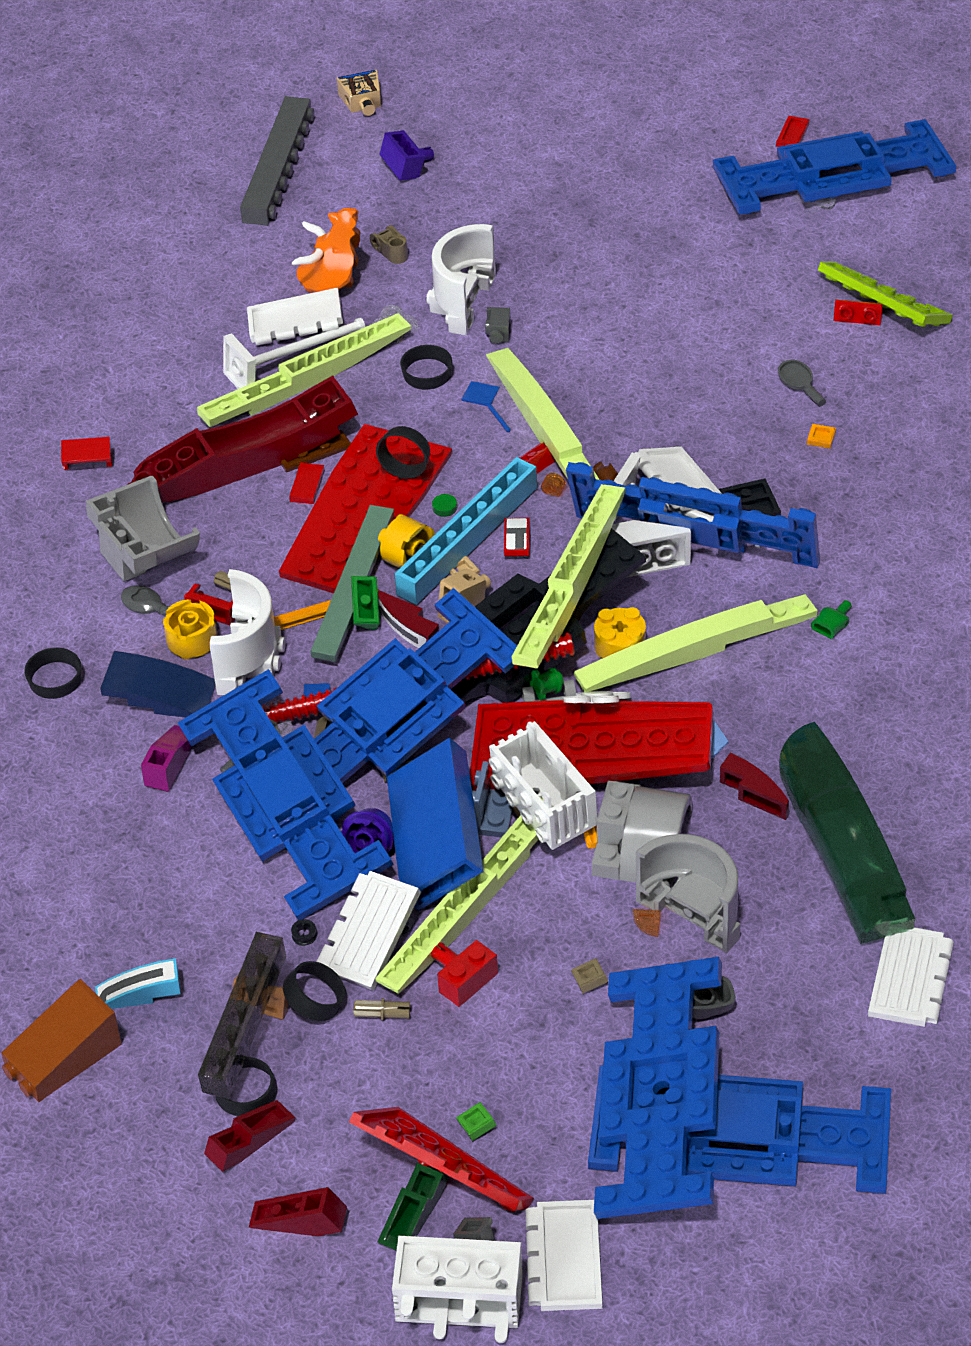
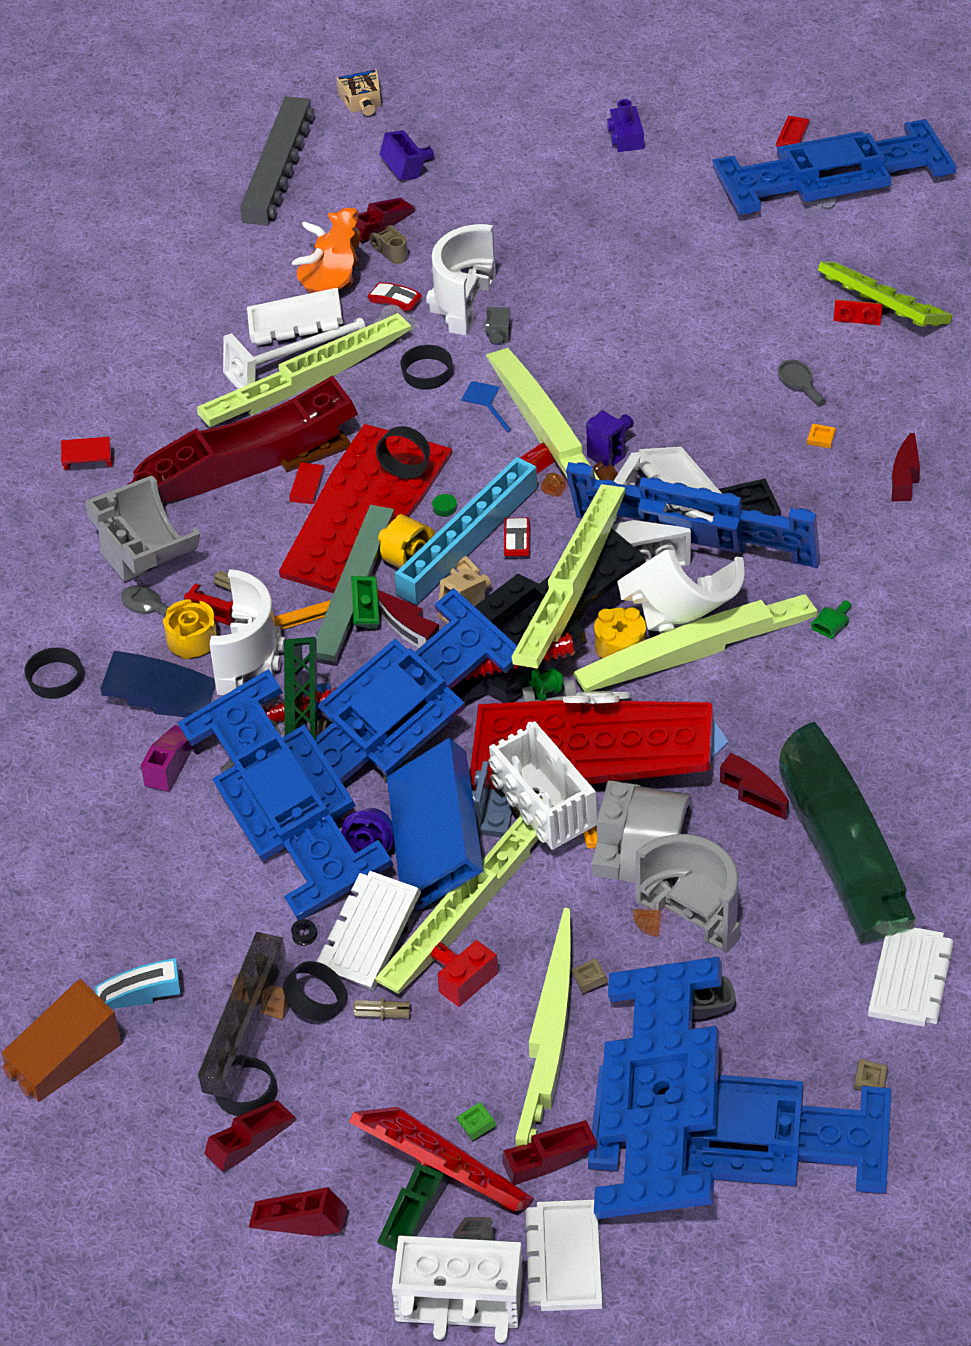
none -> dark green fence [284,637,318,741]
none -> dark red slope [355,197,415,242]
none -> slope [367,282,422,311]
none -> dark red slope [502,1120,597,1185]
none -> yellowish green slope [515,908,571,1147]
none -> dark purple brick [586,410,634,467]
none -> dark purple brick [607,99,644,152]
none -> white piece [618,550,745,634]
none -> dark tan tile [853,1059,888,1091]
none -> dark red slope [891,433,920,502]

